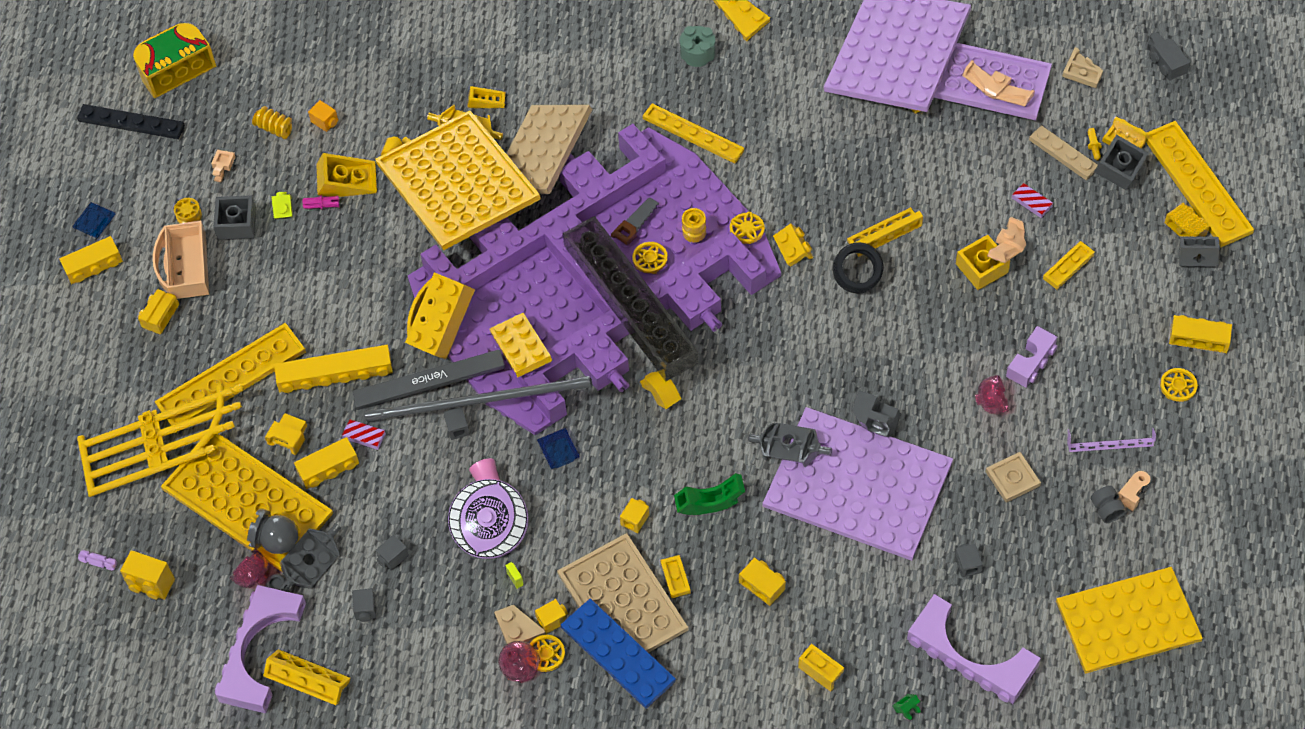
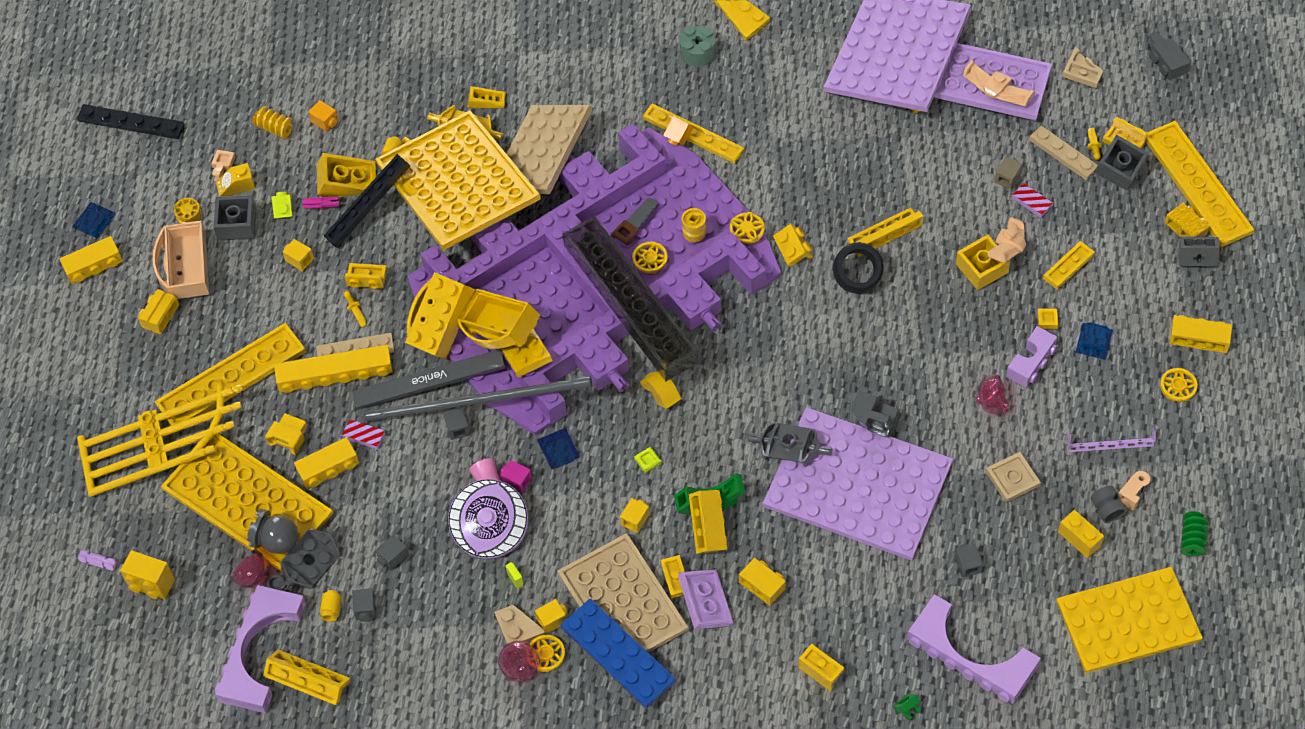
yellow brick [133,23,217,99] -> none
none -> yellow slope [216,163,255,197]
none -> yellow brick [282,239,314,272]
none -> tan plate [316,333,394,356]
none -> yellow brick [319,590,342,622]
none -> black plate [324,154,411,248]
none -> yellow bracket [344,263,387,289]
none -> yellow piece [344,291,366,328]
none -> yellow piece [457,289,541,349]
none -> dark pink brick [500,460,532,493]
none -> neon yellow tile [634,447,661,473]
none -> brick [664,116,693,146]
none -> lavender tile [678,569,733,629]
none -> yellow brick [689,490,727,554]
none -> dark tan brick [994,157,1022,190]
none -> yellow plate [1037,309,1058,329]
none -> yellow brick [1058,510,1104,559]
none -> clear blue piece [1075,322,1113,360]
none -> green piece [1180,511,1209,556]

